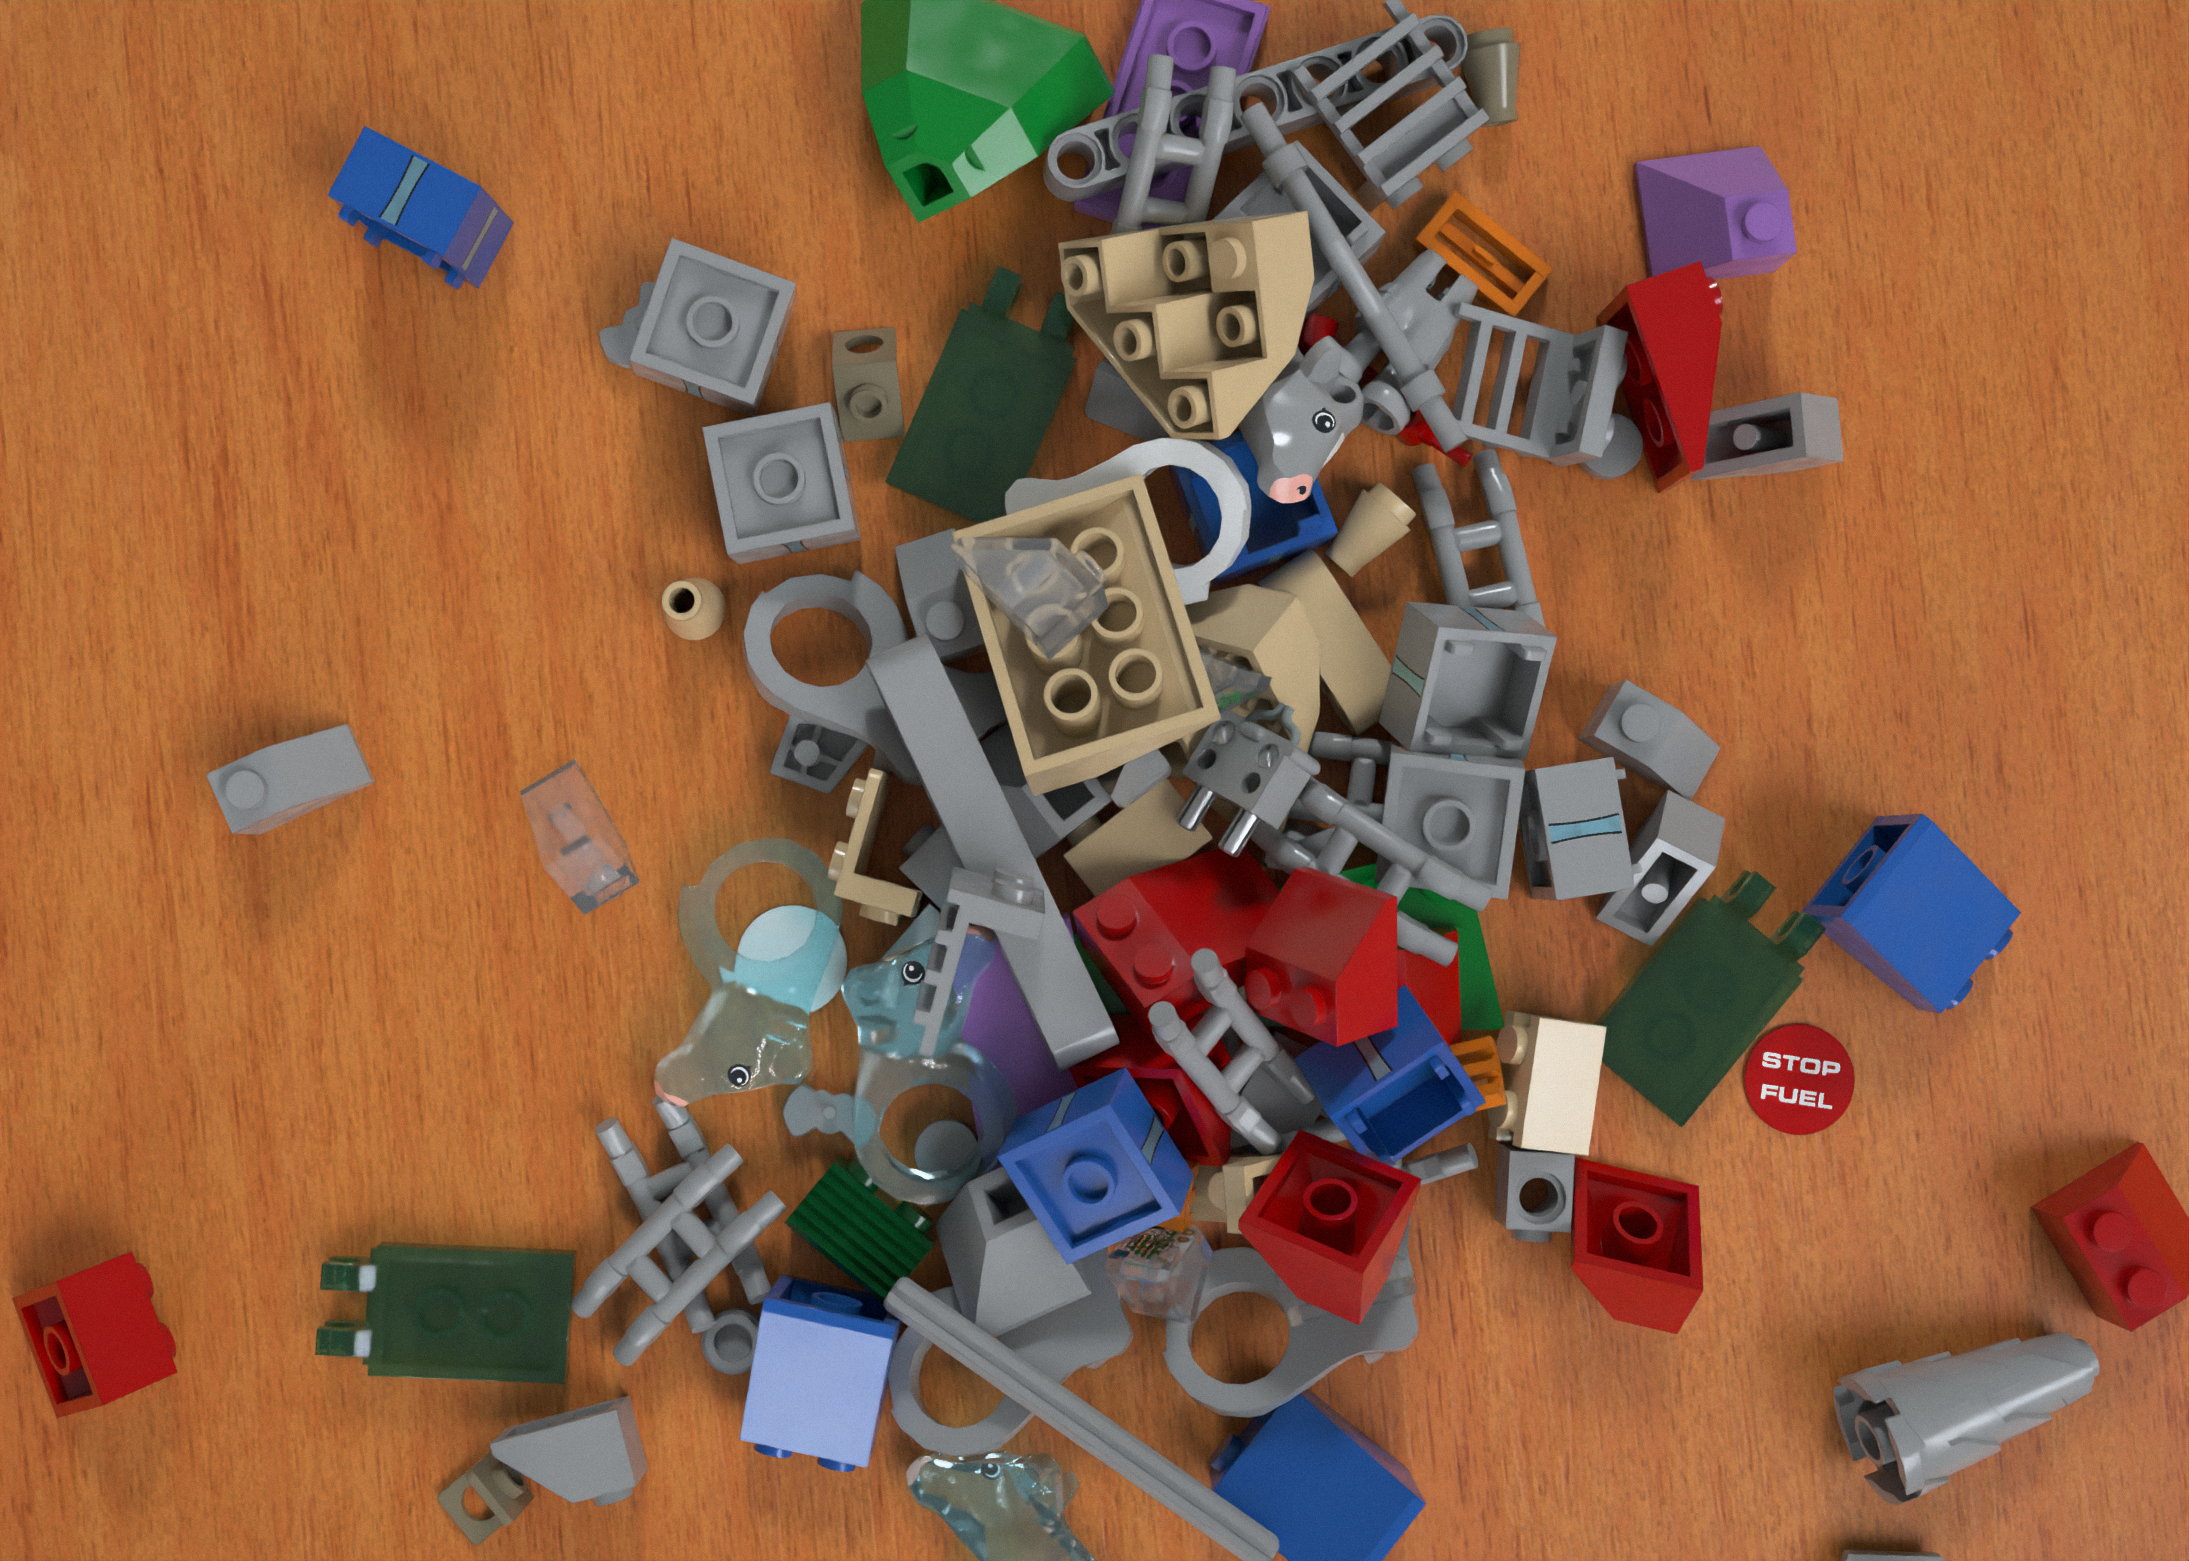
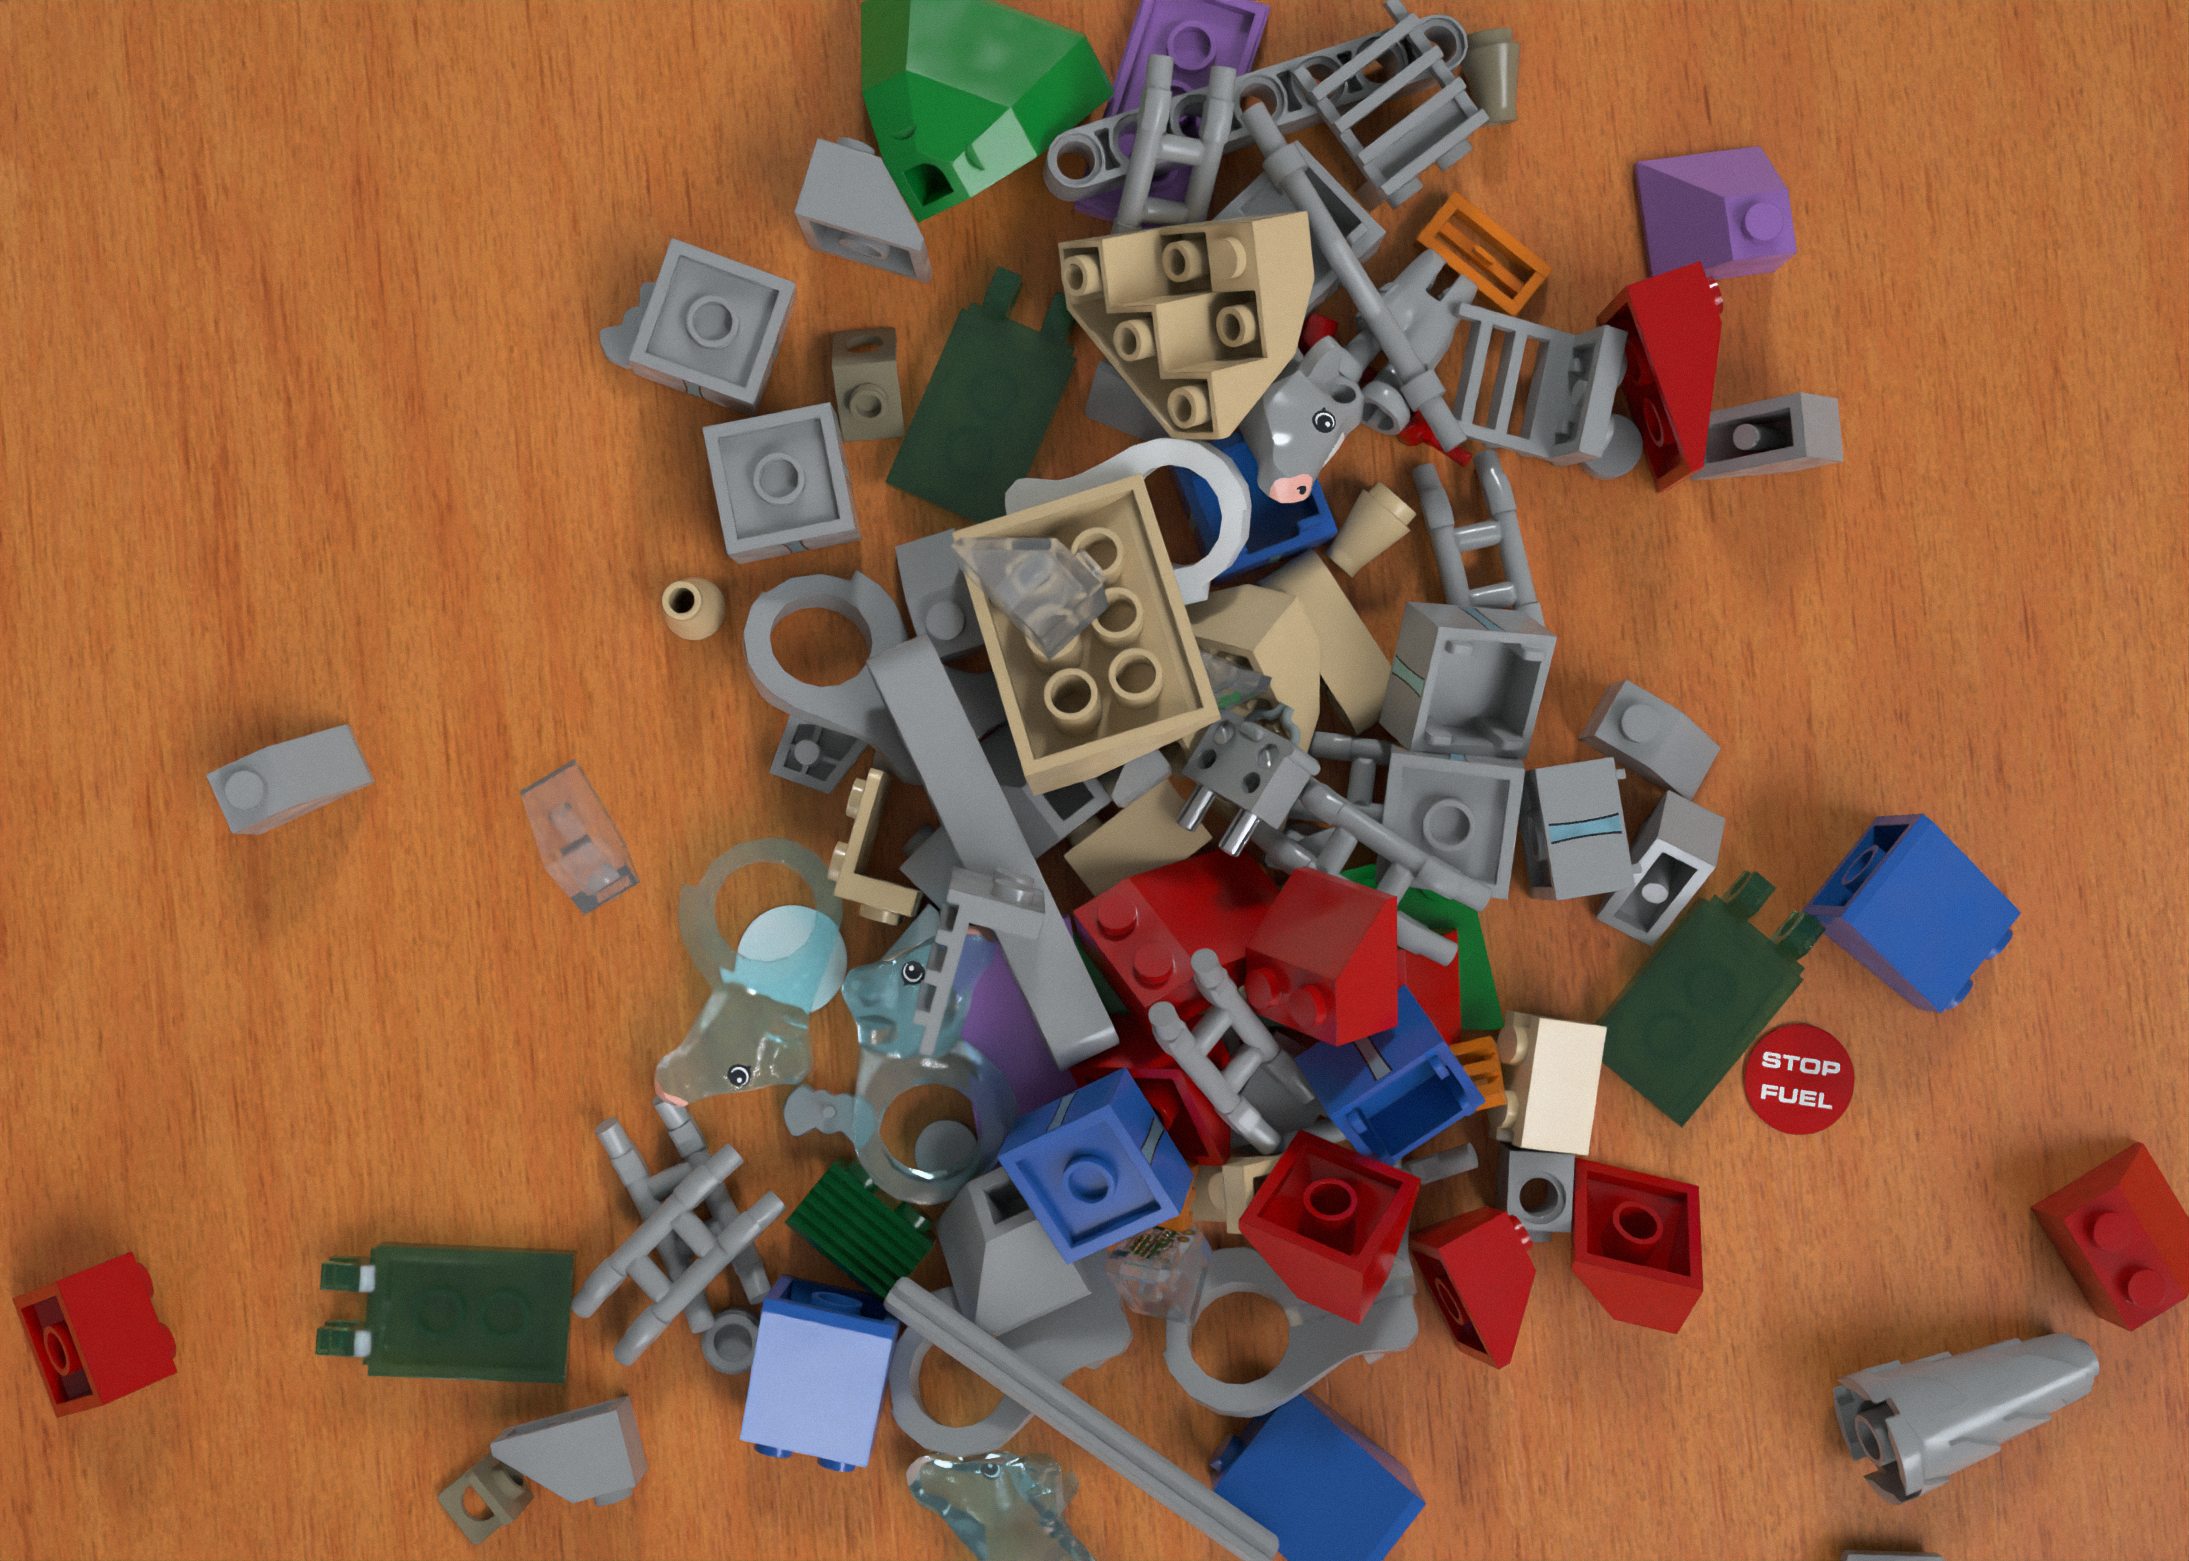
blue container [328,126,514,290] -> none
none -> light grey slope [794,137,933,284]
none -> red slope [1408,1206,1536,1370]

